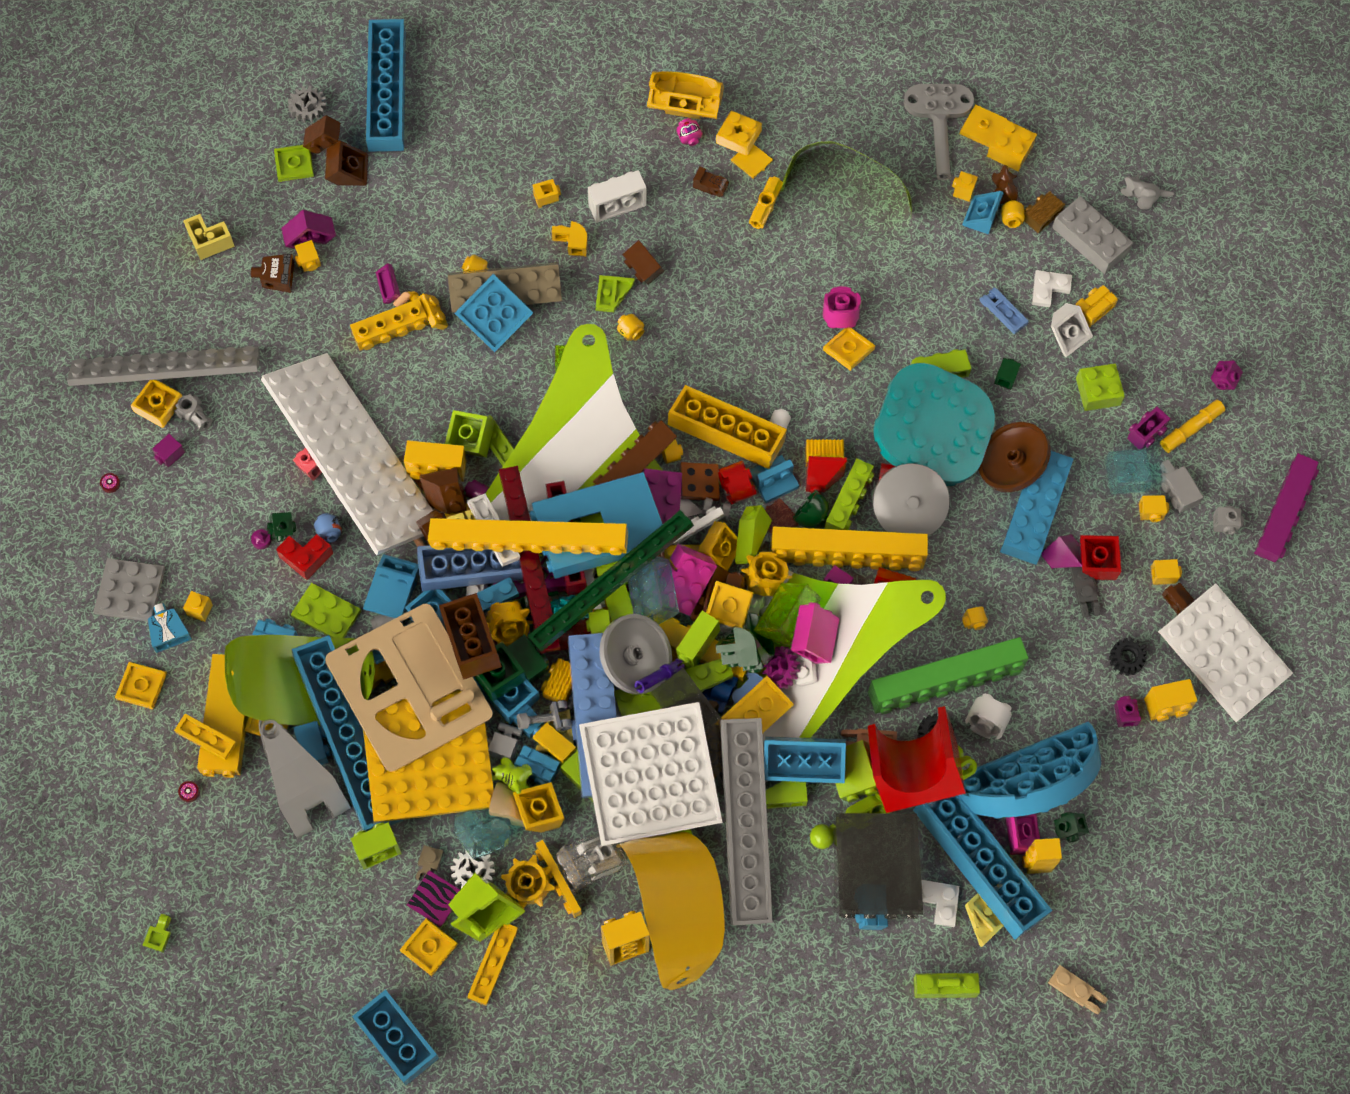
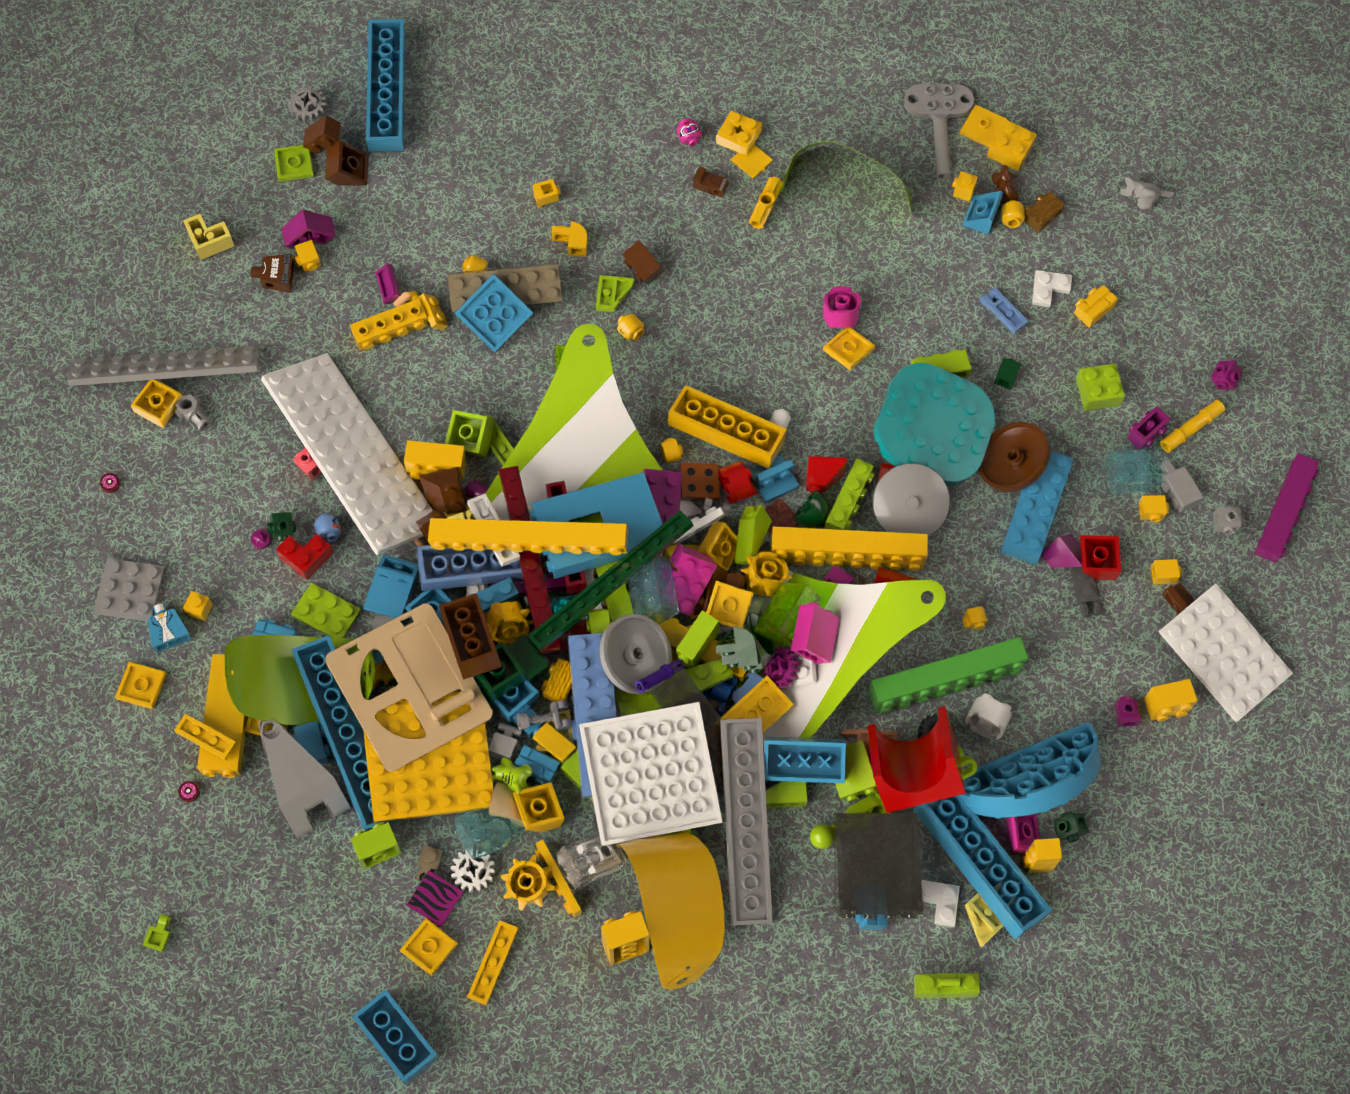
magenta brick [152,434,185,468] -> none
lime piece [448,873,525,942] -> none
white brick [588,170,646,223] -> none
reddish brown brick [593,420,677,486] -> none
yellow piece [647,71,724,119] -> none
yellow brick [805,439,844,467] -> none
tan hinge [1048,965,1108,1014] -> none
white slope [1051,303,1093,357] -> none
light grey brick [1052,196,1133,274] -> none
black tyre [1109,638,1147,676] -> none

